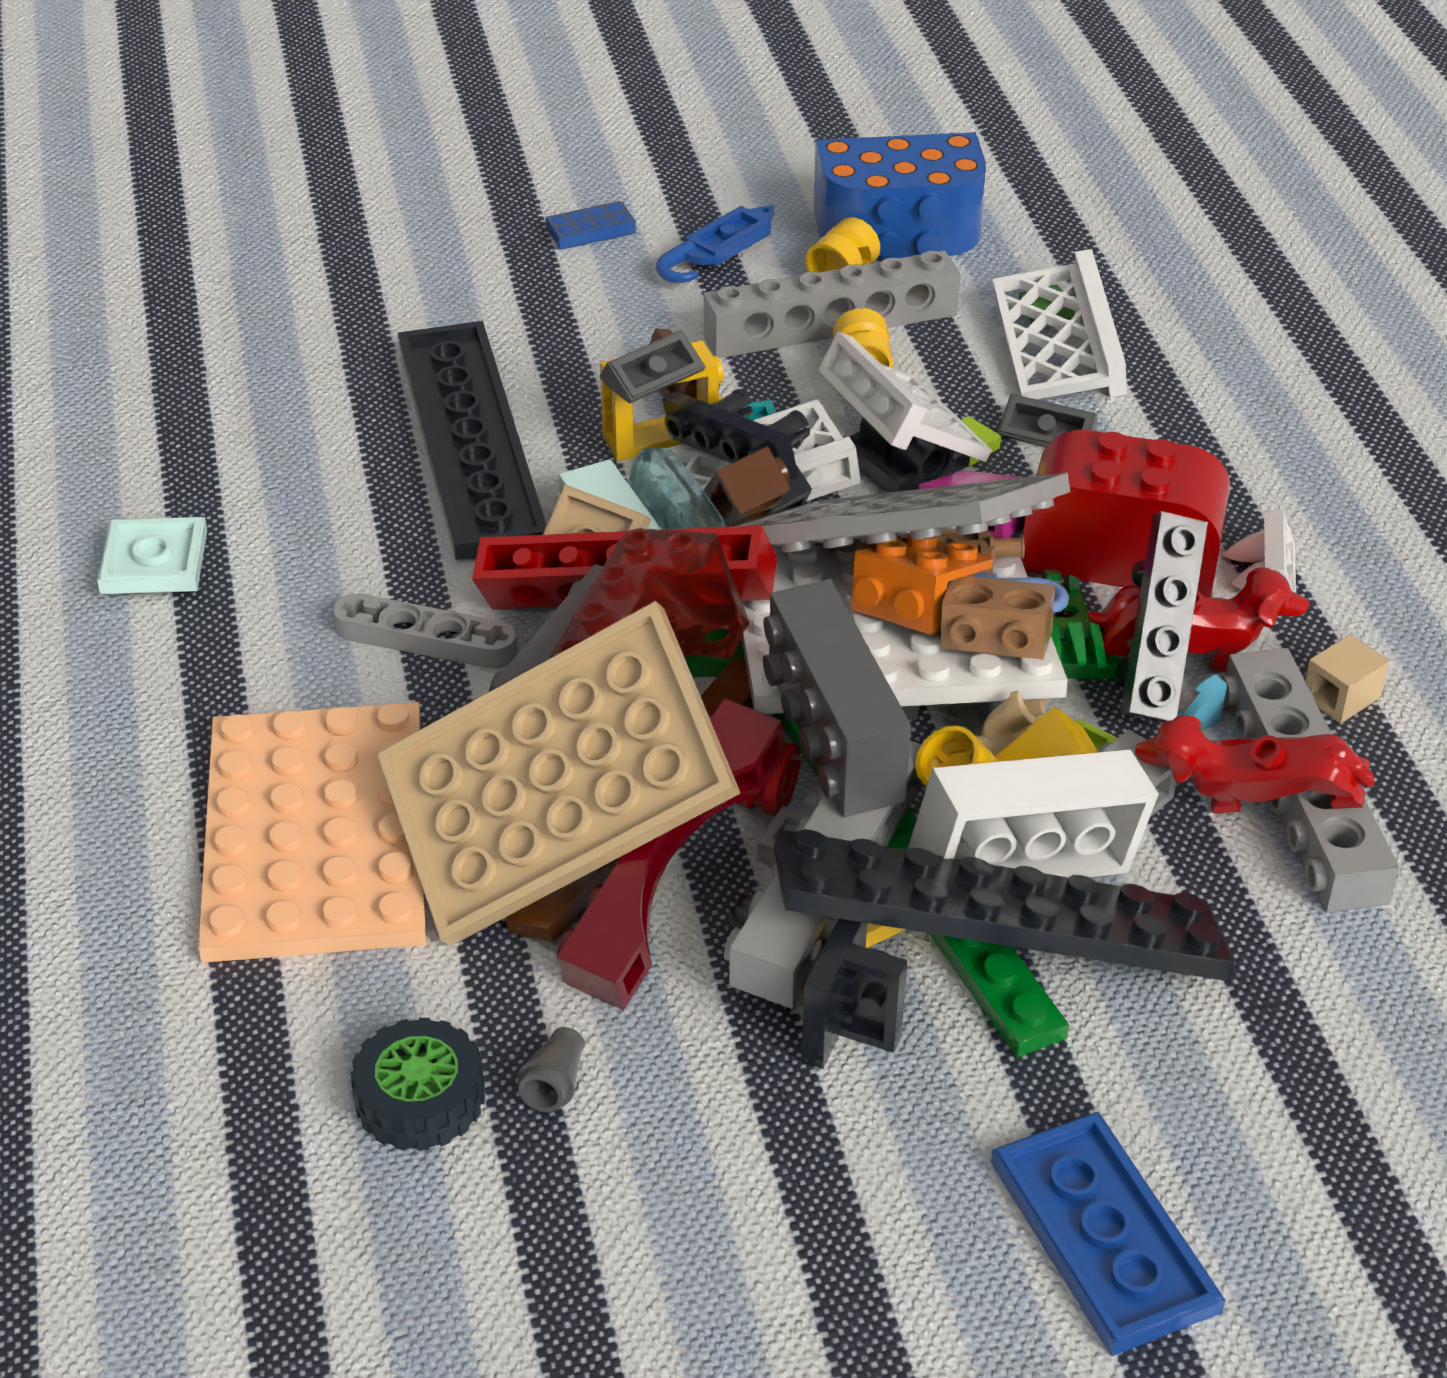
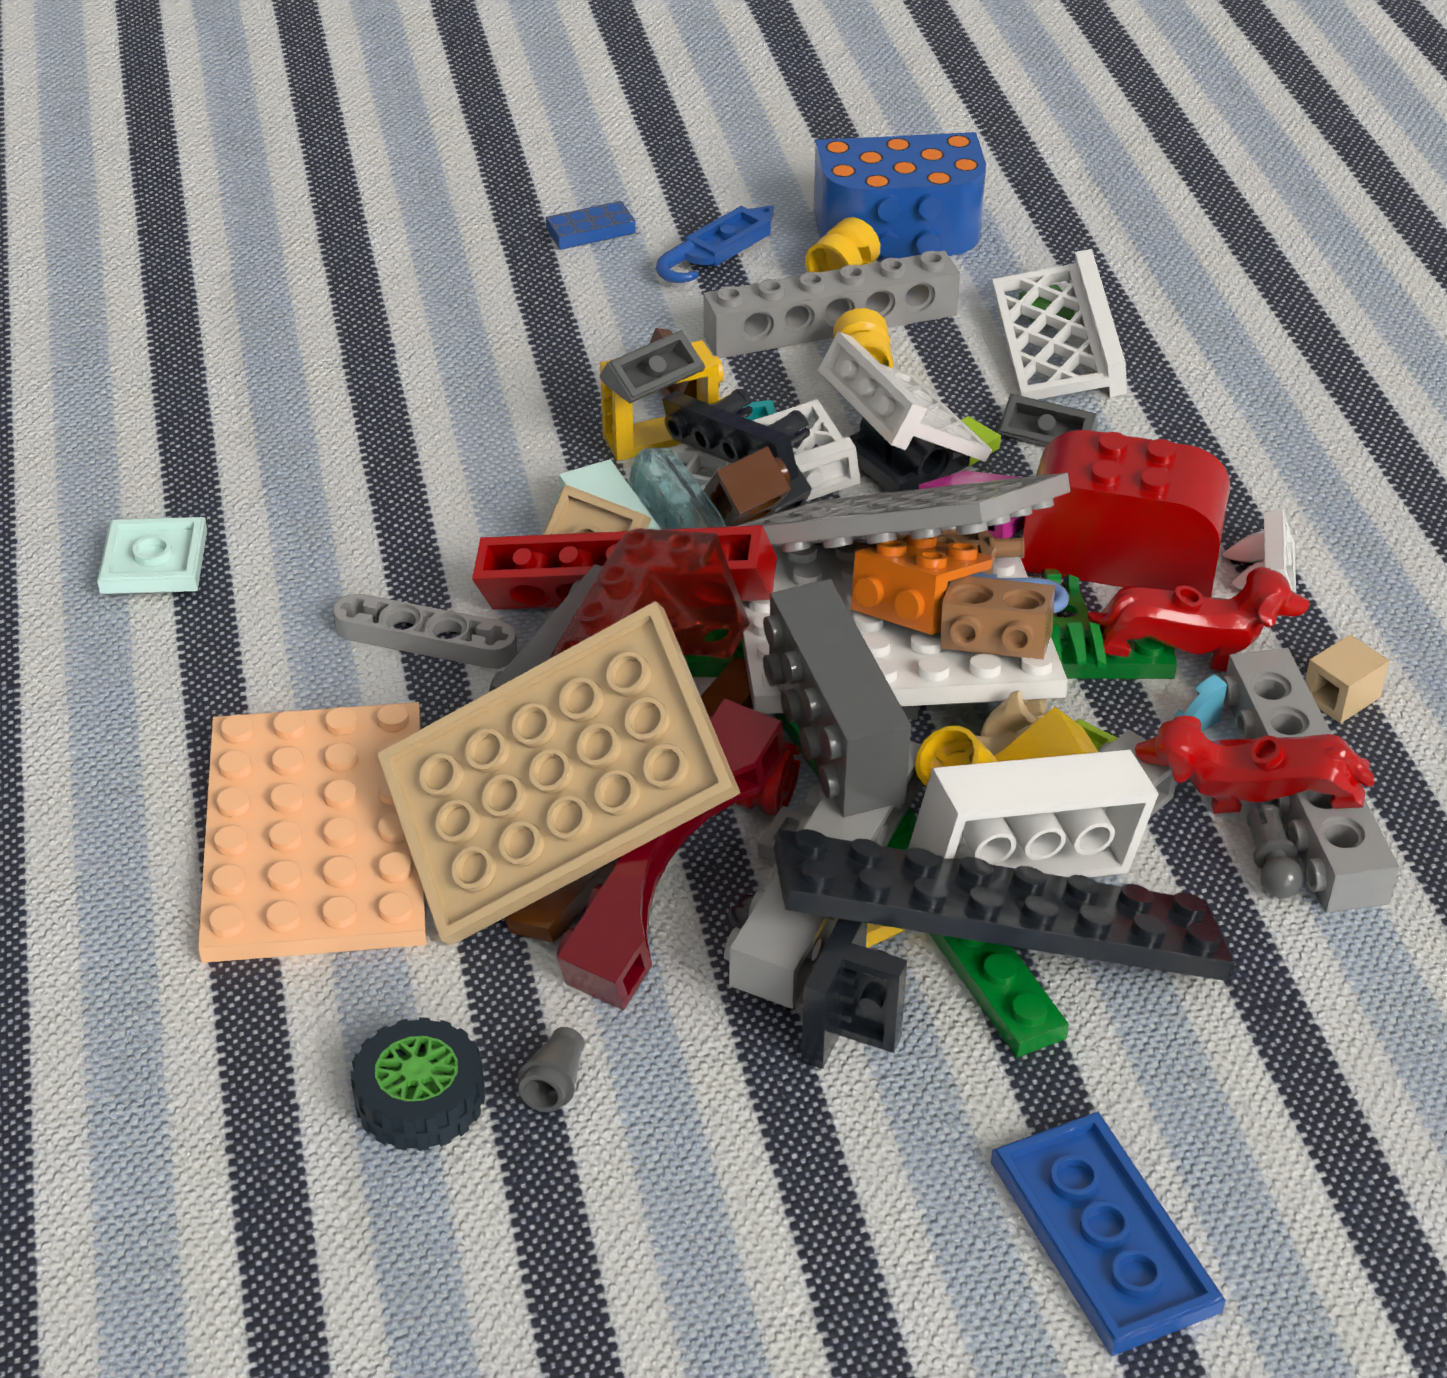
black plate [398,321,547,560] -> none
plate [1116,511,1208,723] -> none
none -> dark grey pin [1246,804,1304,899]

